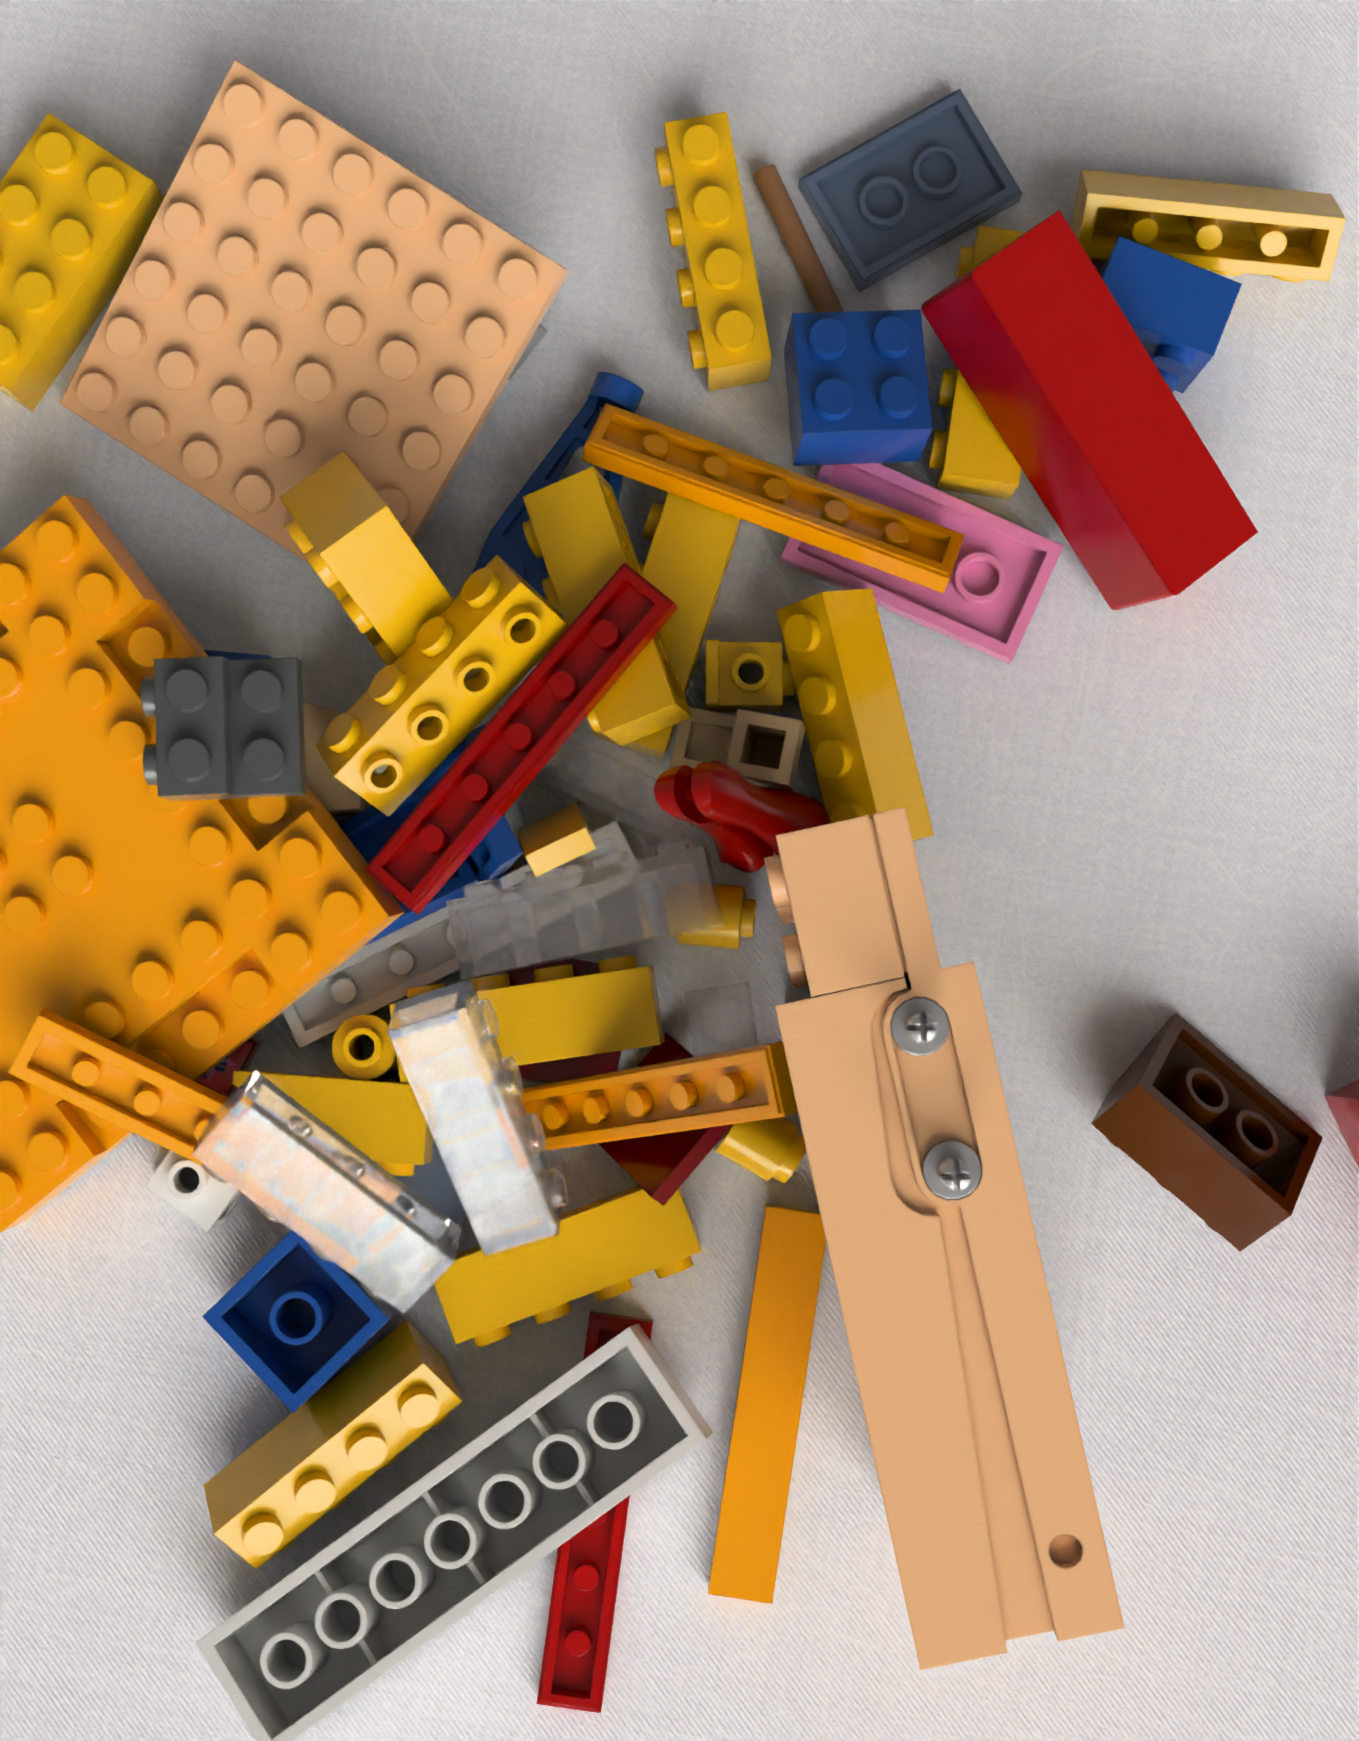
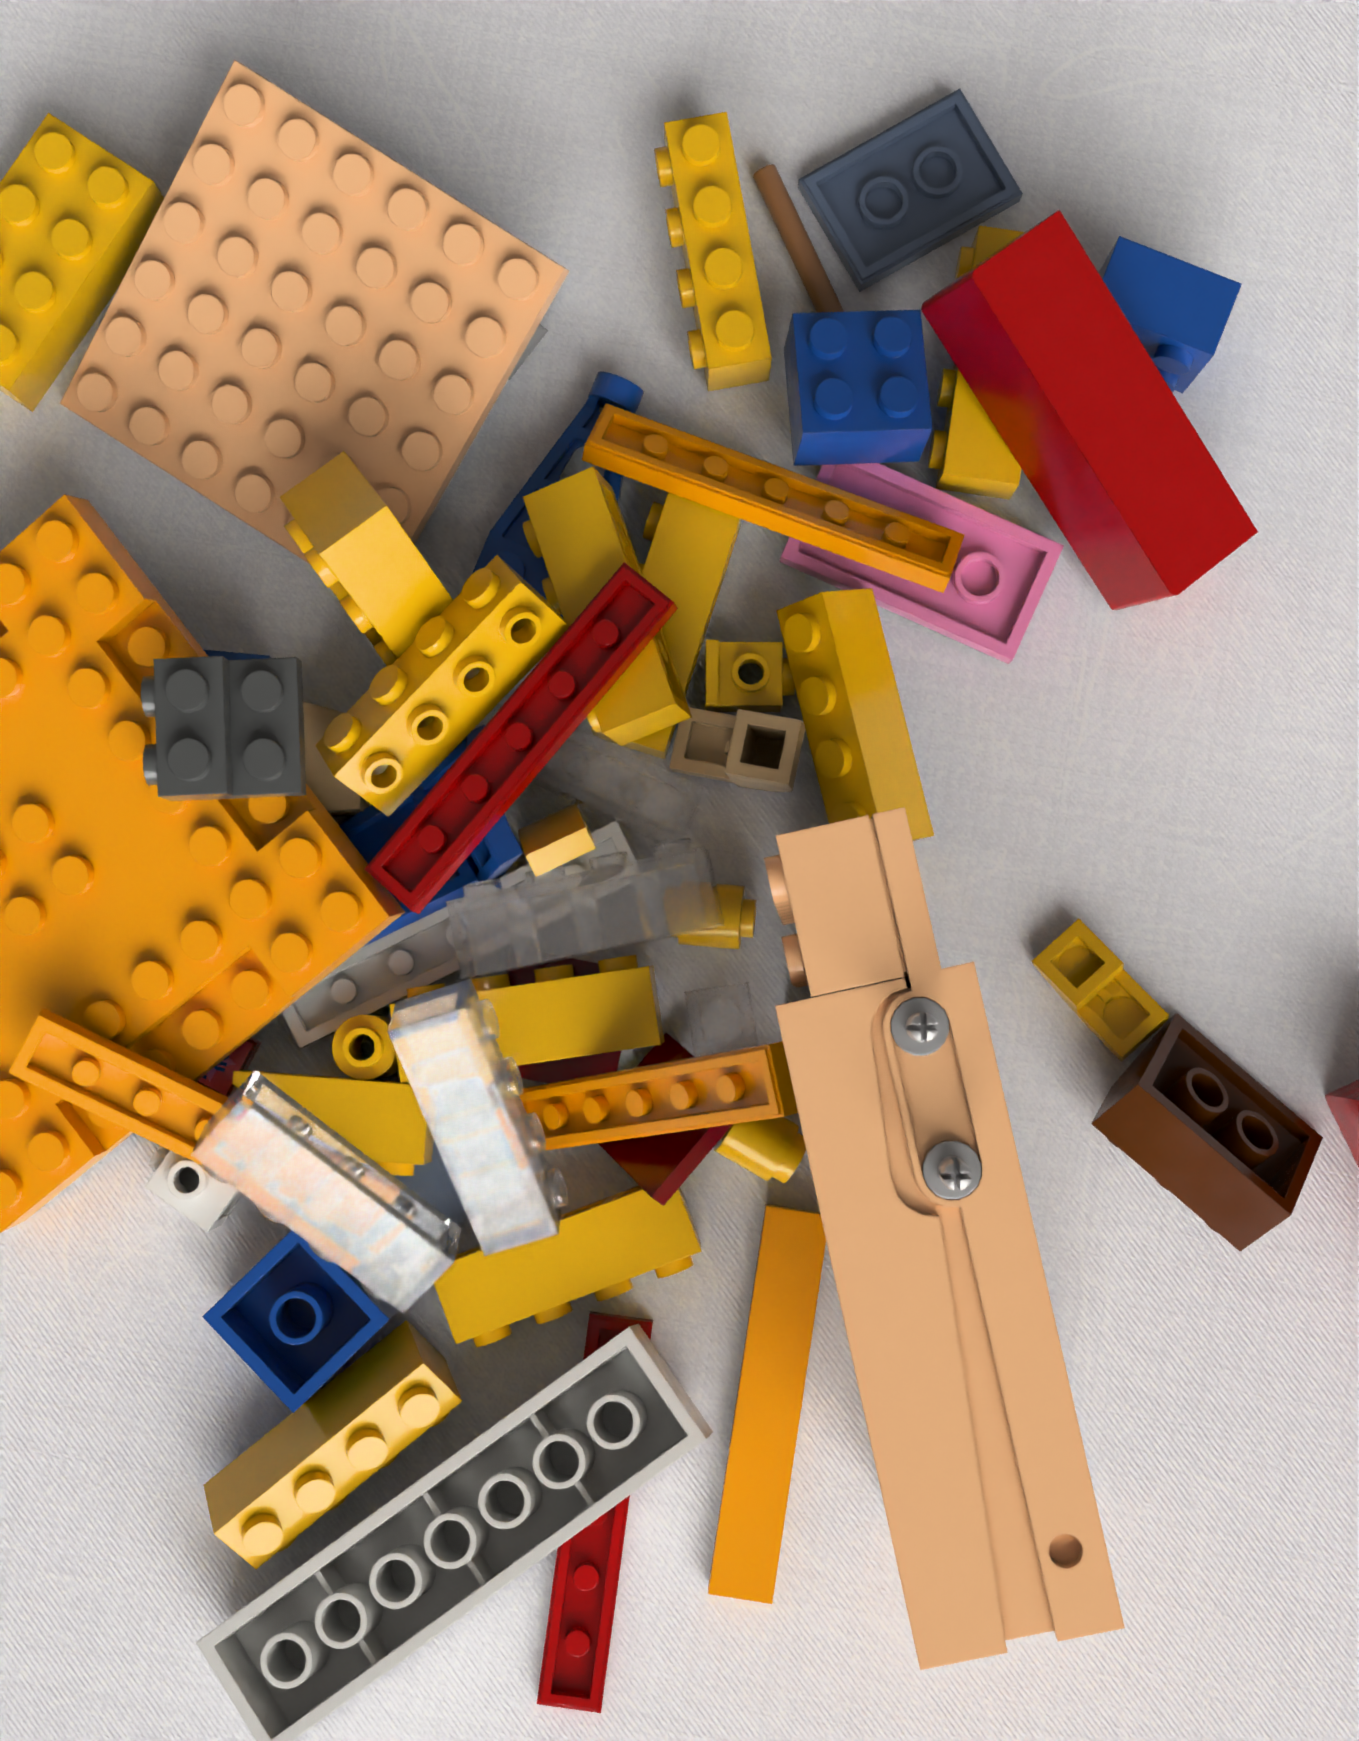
red piece [653,760,830,873] -> none
yellow brick [1070,169,1346,282] -> none
none -> yellow slope [1032,918,1169,1062]

